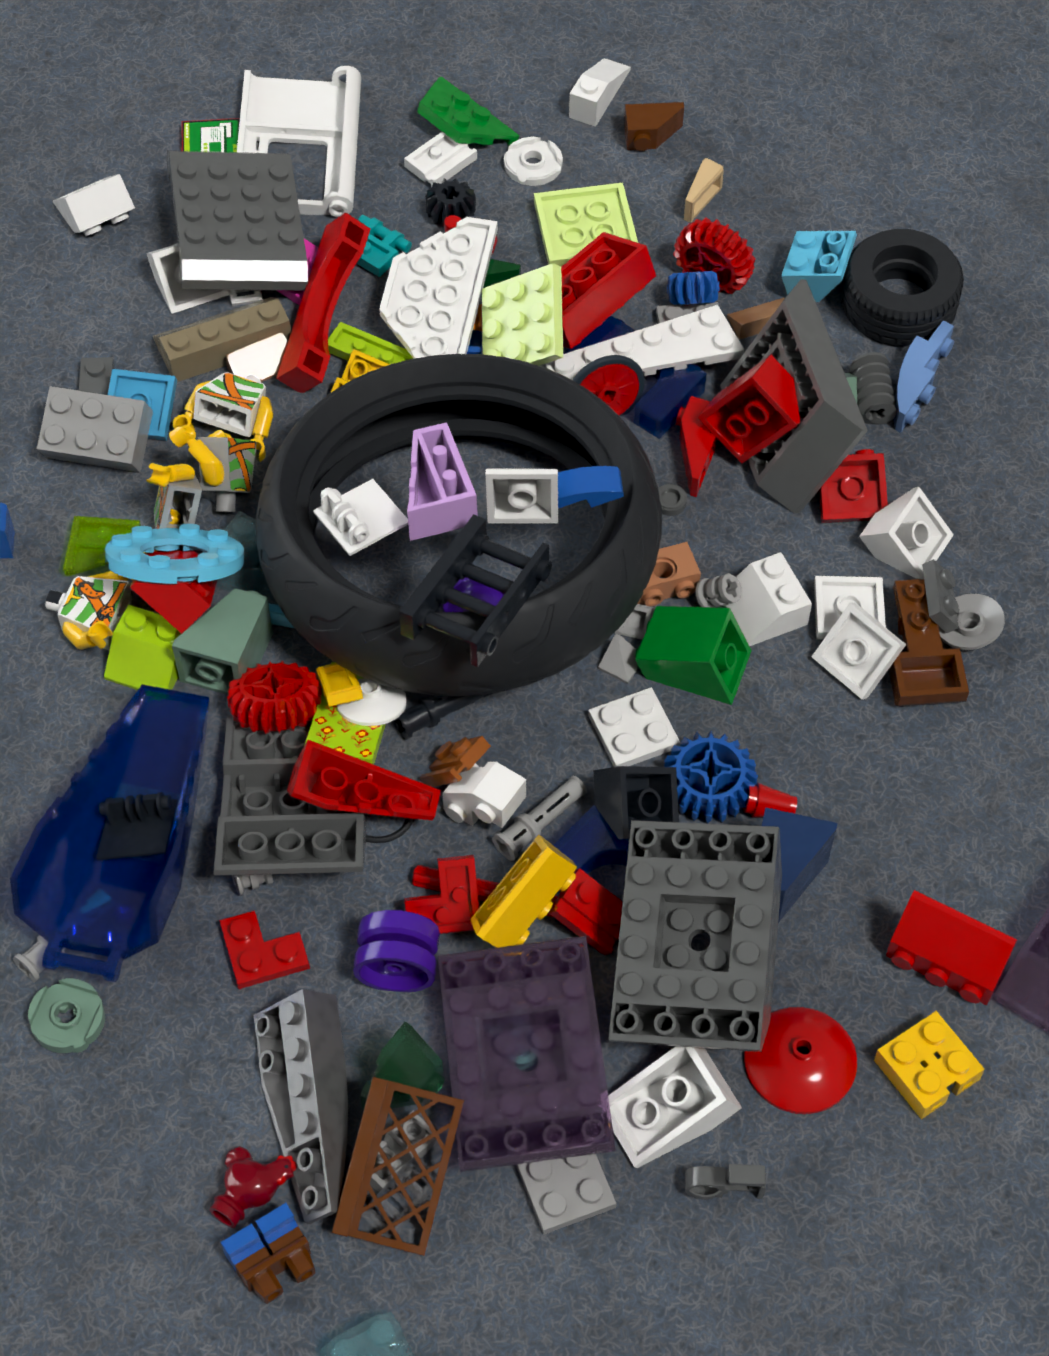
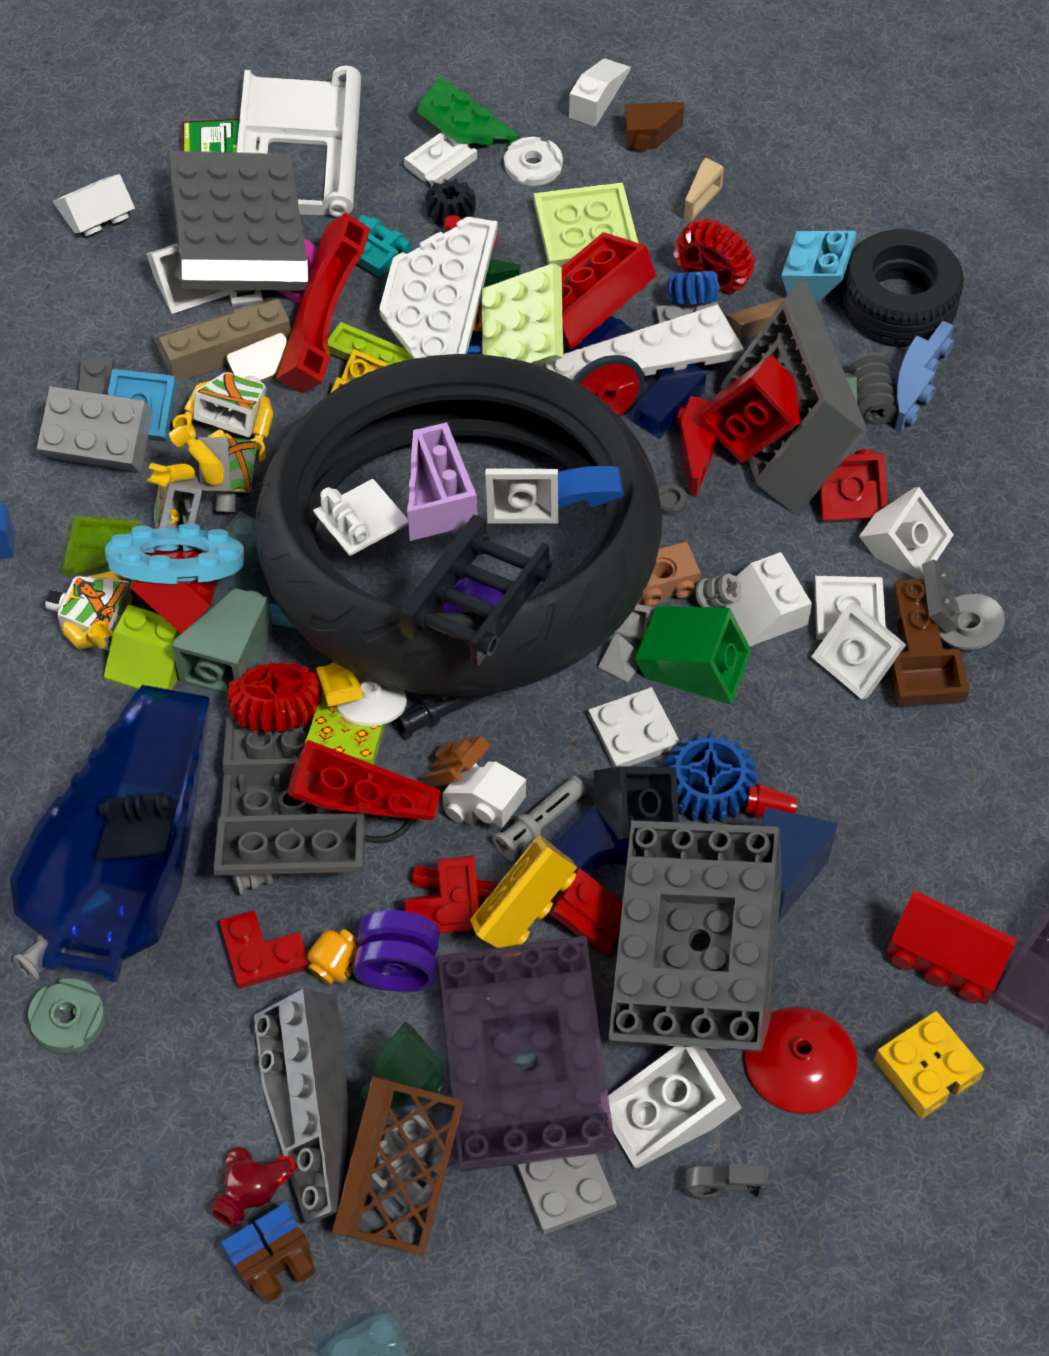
none -> light orange head [307,929,358,986]

